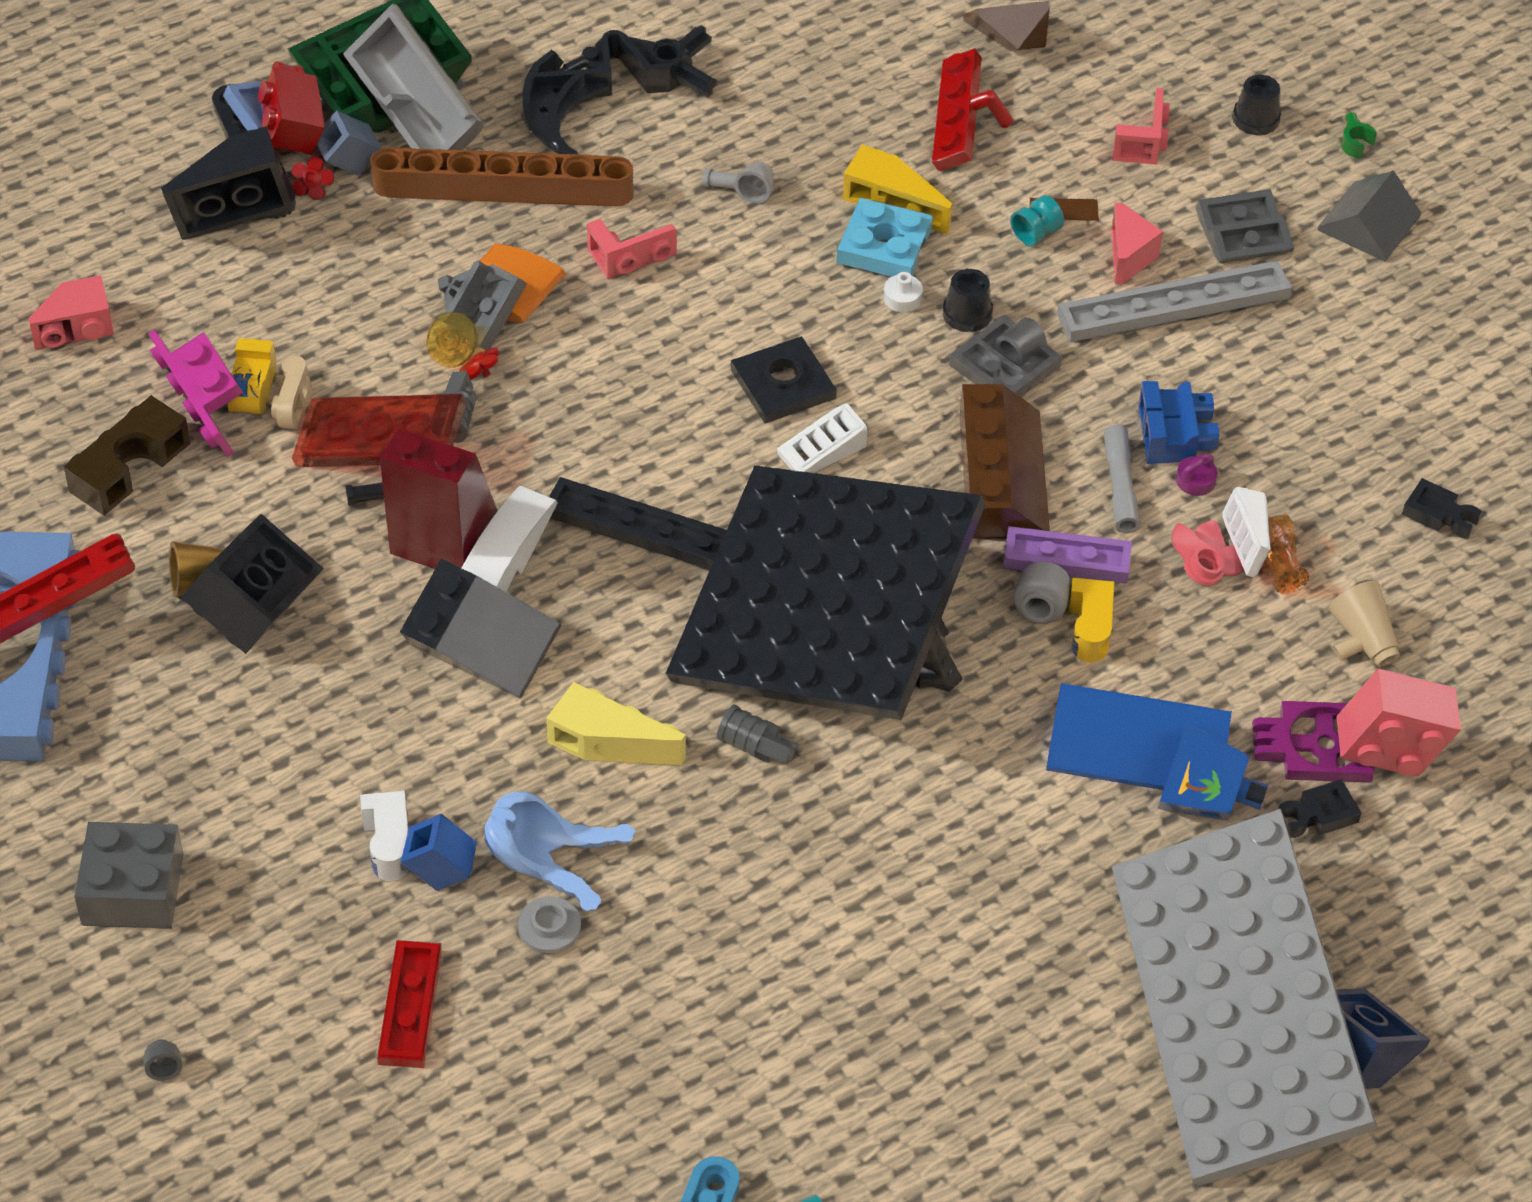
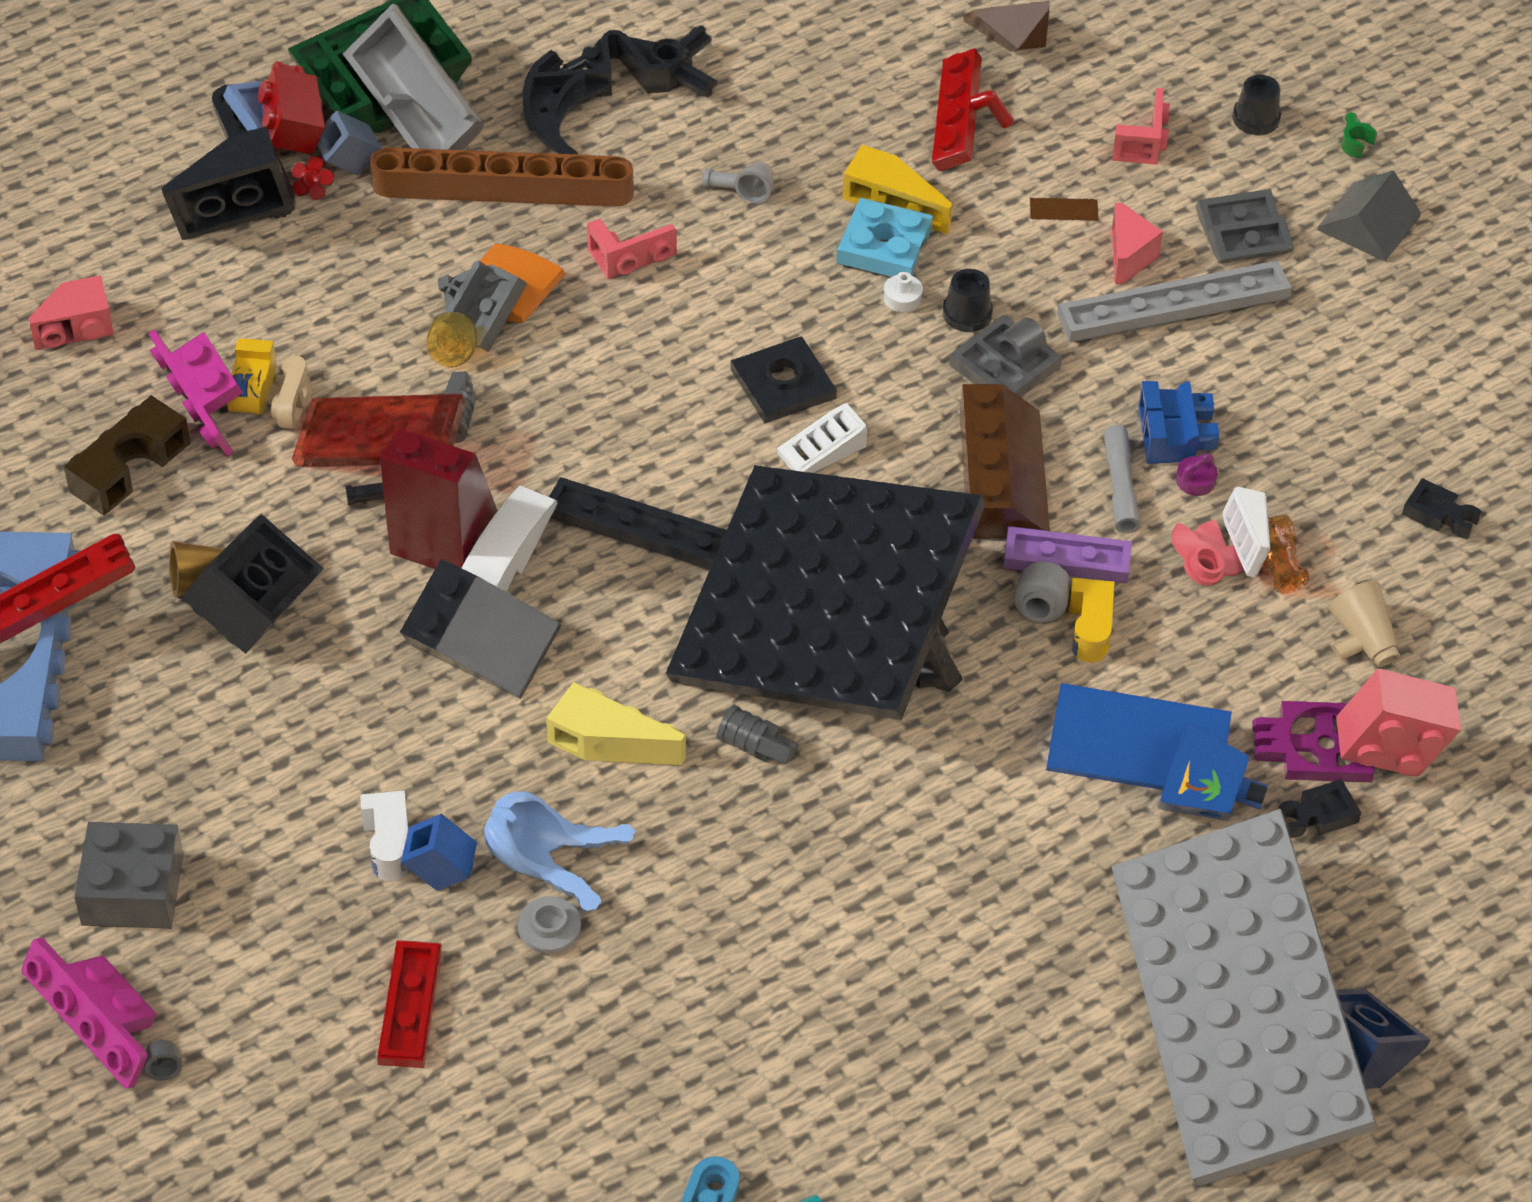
red plant [459,347,500,379] -> none
teal wheel [1010,195,1064,246] -> none
none -> dark pink bracket [21,937,157,1089]

